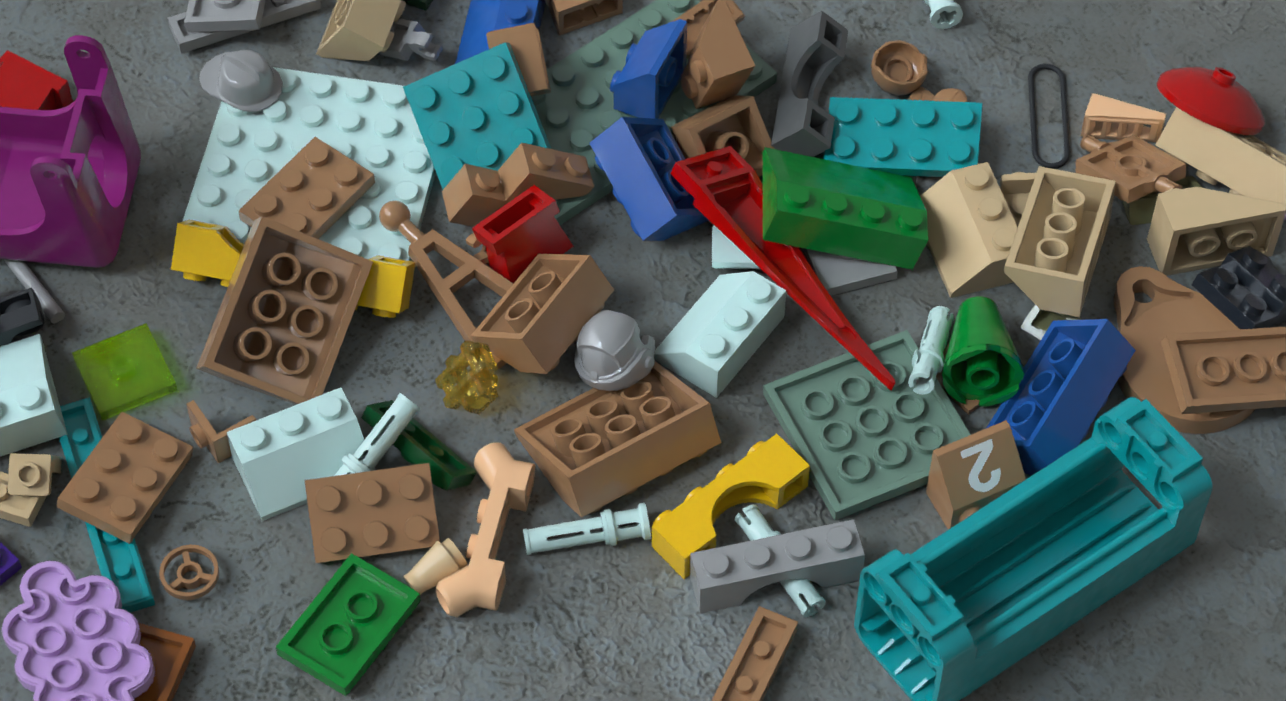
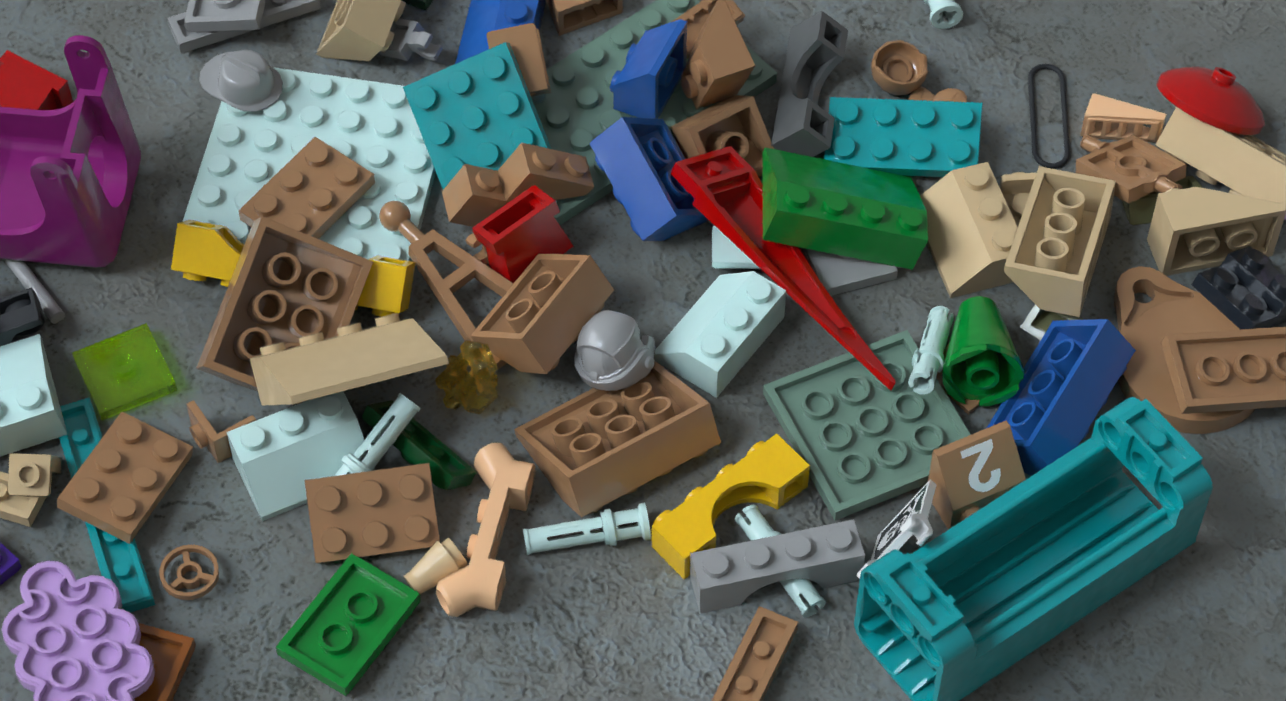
none -> tan slope [250,313,449,406]
none -> white flag [857,479,937,578]

